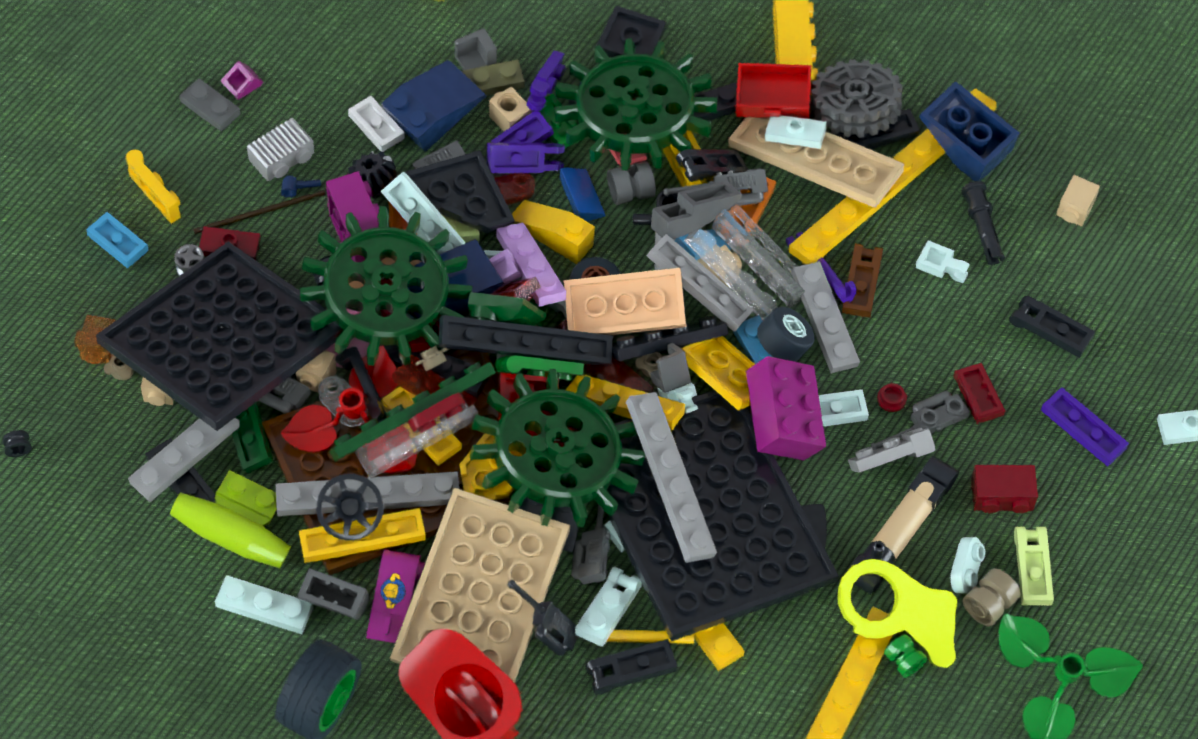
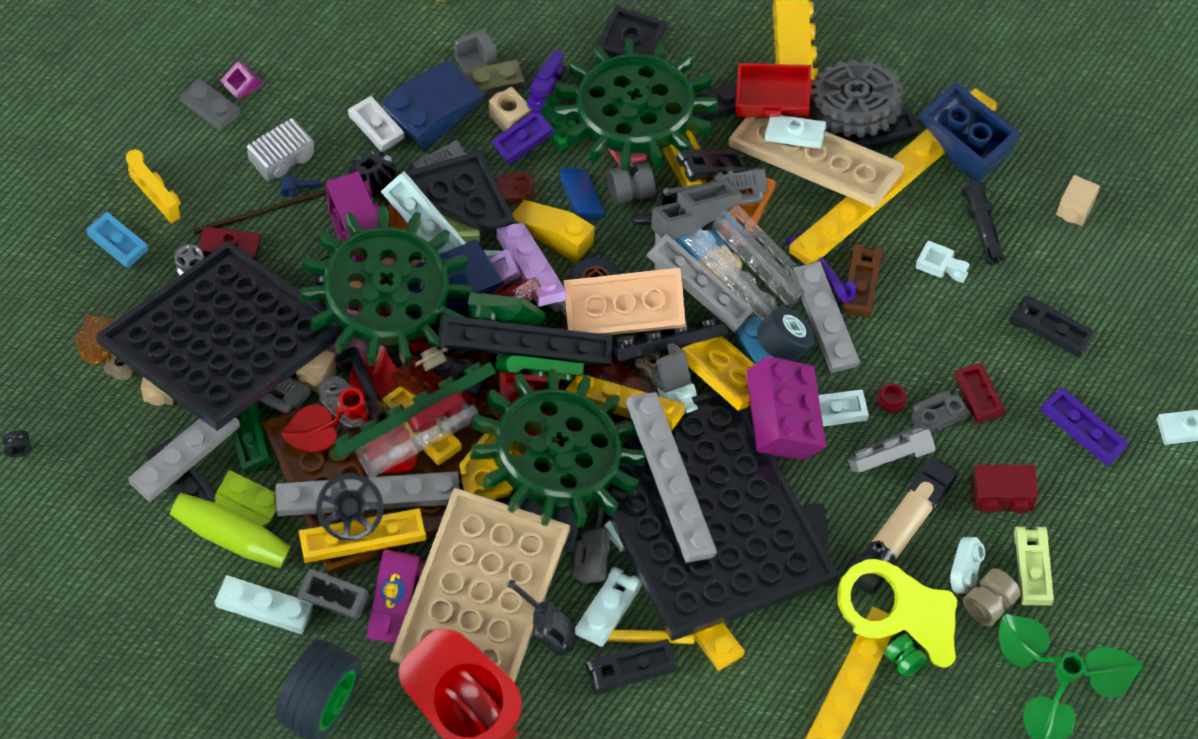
dark purple hinge [486,143,565,173] -> none

